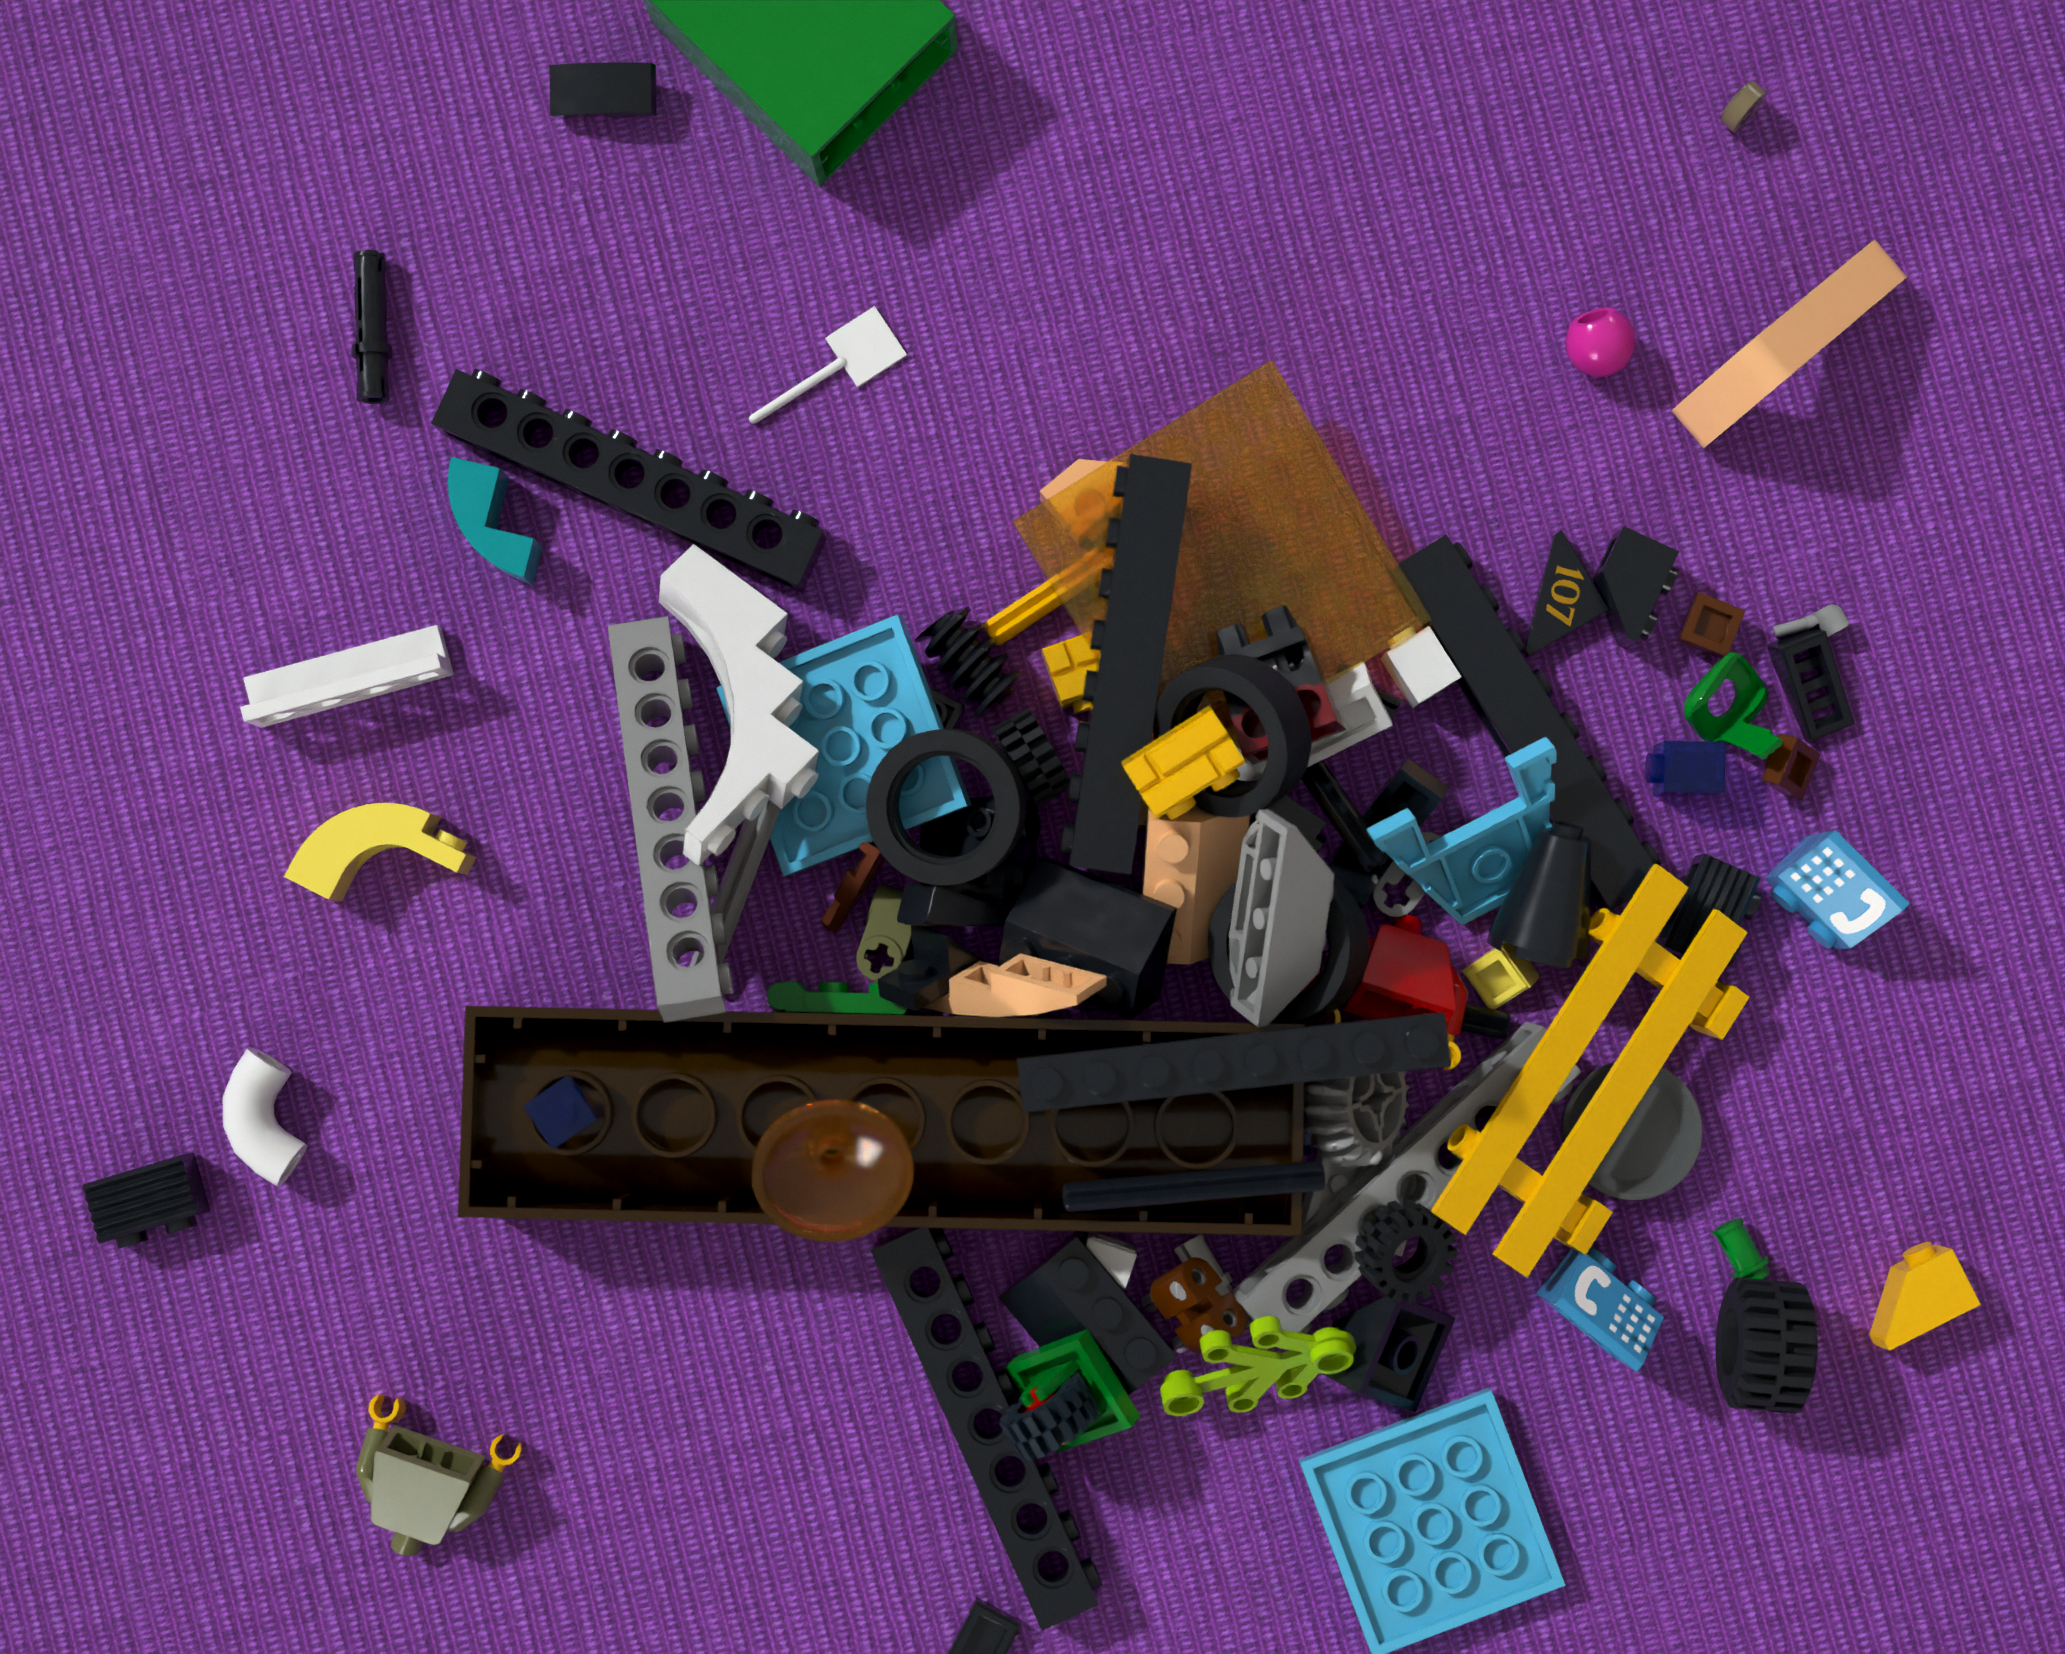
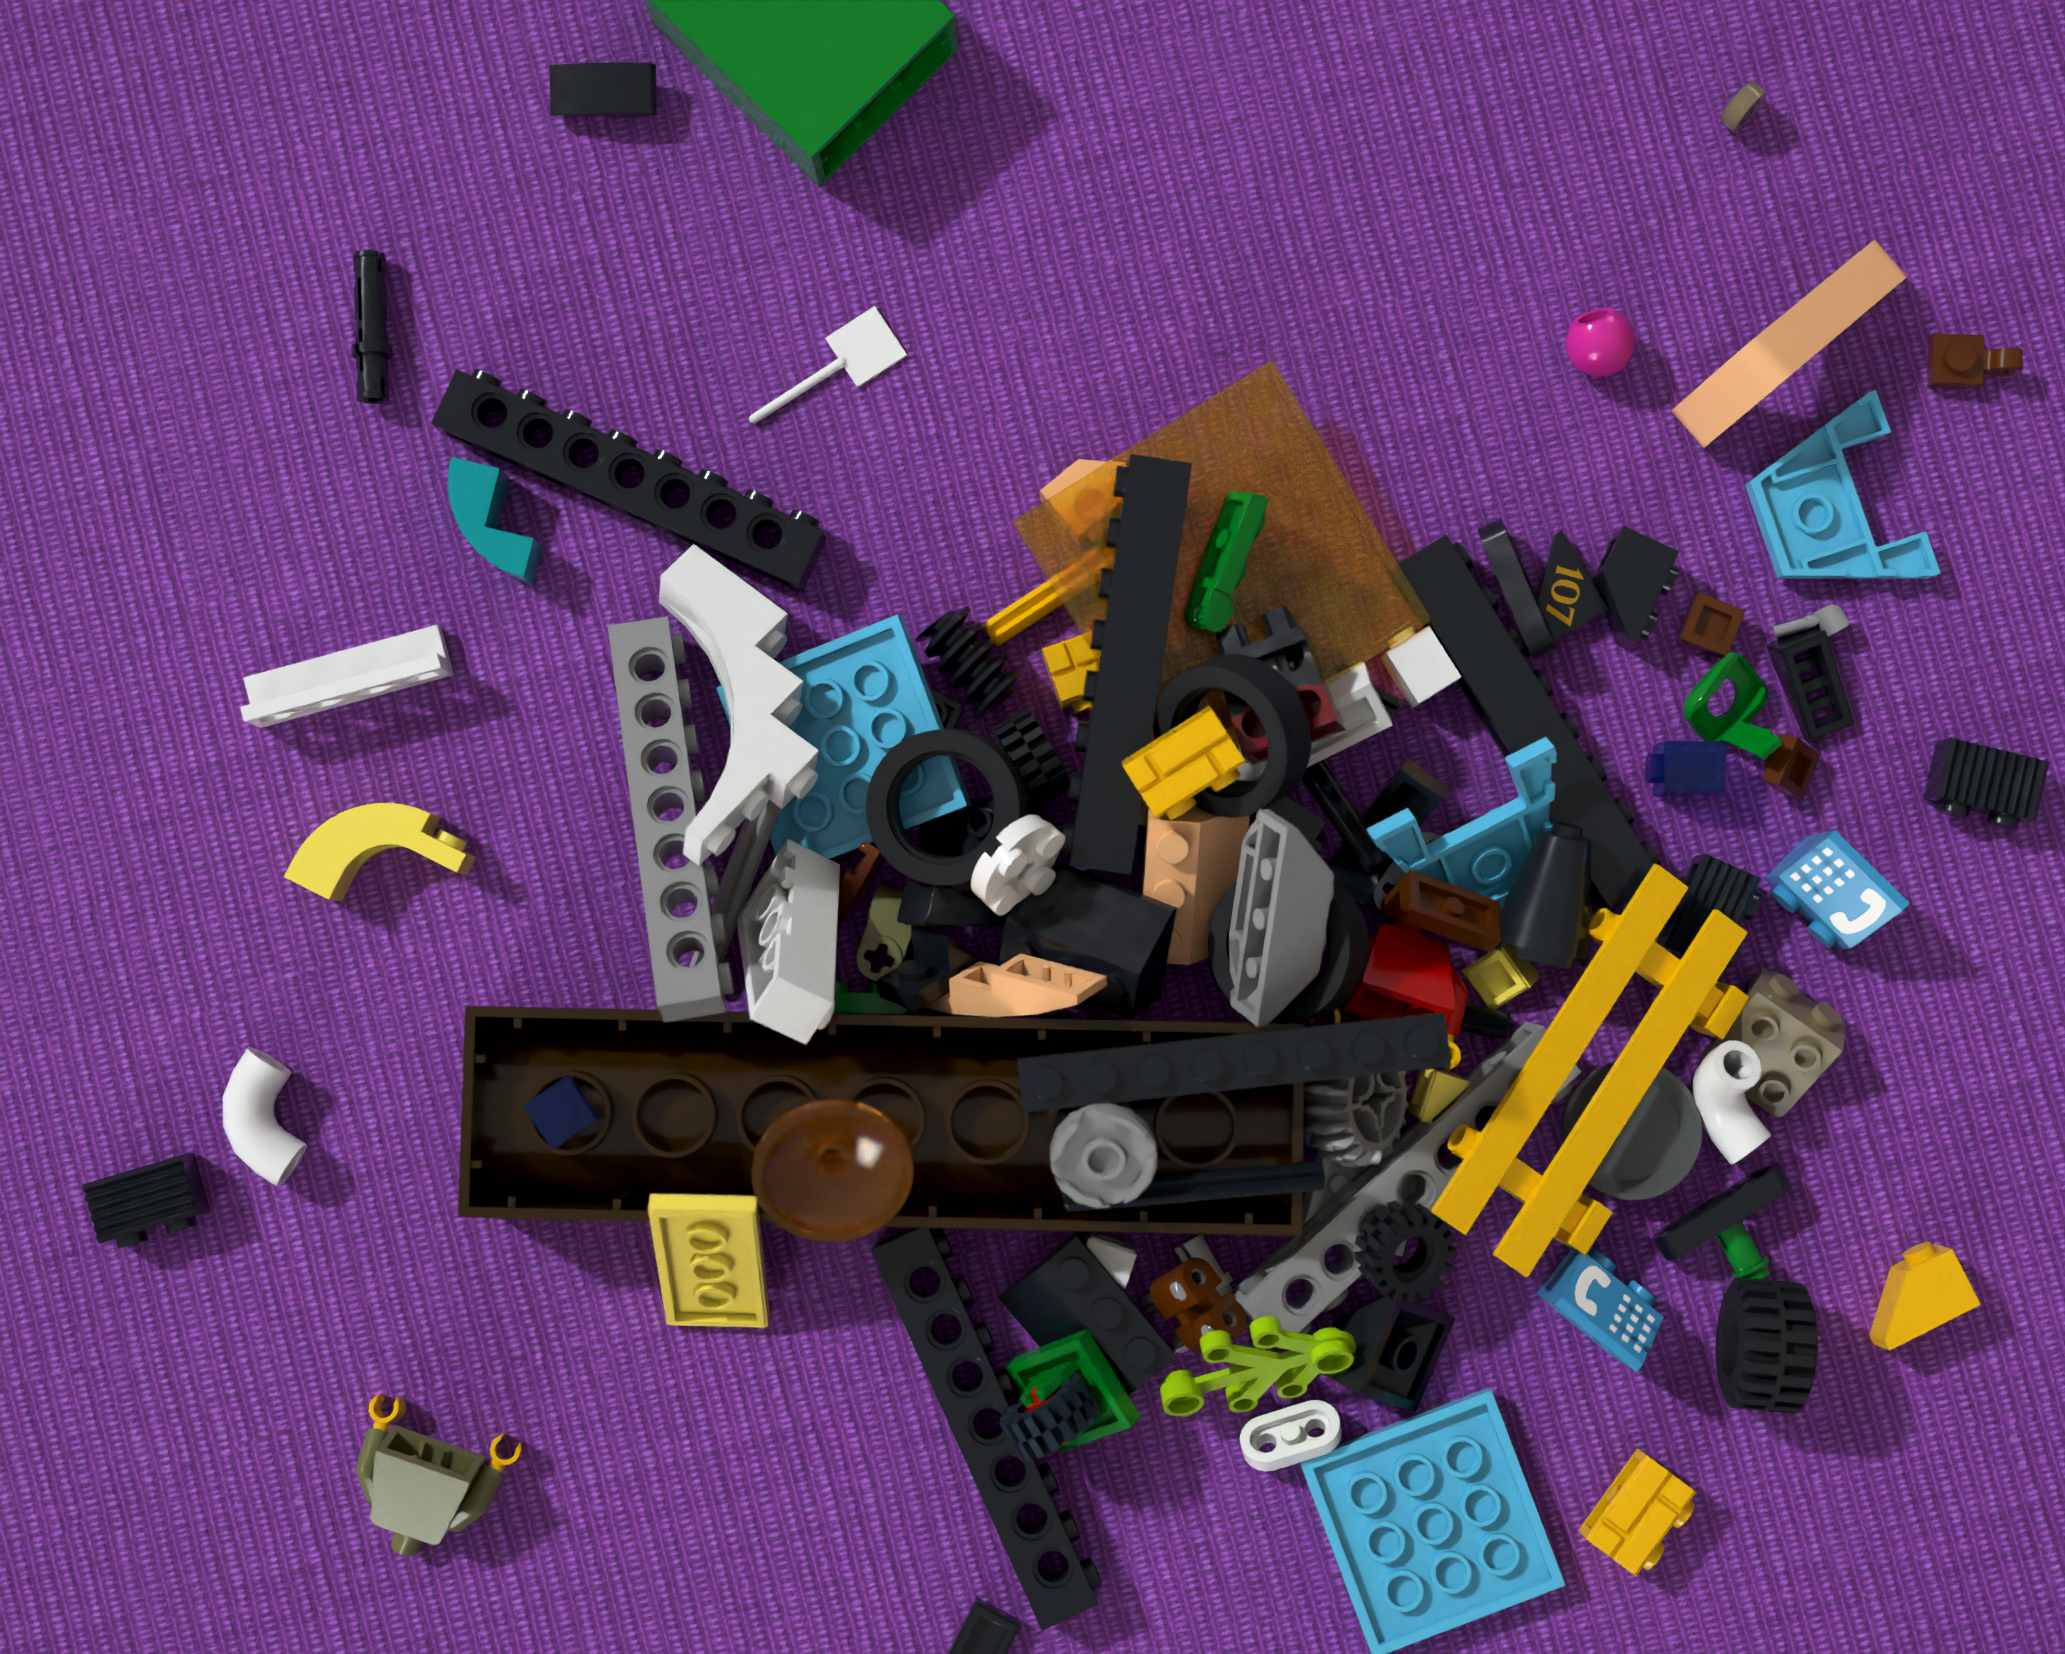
none -> light yellow tile [648,1194,770,1328]
none -> white wedge [736,839,840,1045]
none -> white plate [971,814,1065,916]
none -> light grey tile [1050,1103,1157,1209]
none -> green hinge [1183,491,1269,634]
none -> white plate [1240,1400,1342,1471]
none -> reddish brown panel [1381,870,1501,952]
none -> light yellow slope [1408,1068,1470,1123]
none -> black beam [1478,518,1558,659]
none -> yellow brick [1578,1448,1696,1576]
none -> black beam [1652,1162,1792,1261]
none -> white cylinder [1693,1041,1771,1165]
none -> dark tan bracket [1700,966,1846,1117]
none -> medium azure wing [1745,390,1941,579]
none -> black brick [1923,738,2049,830]
none -> reddish brown plate [1927,333,2023,389]

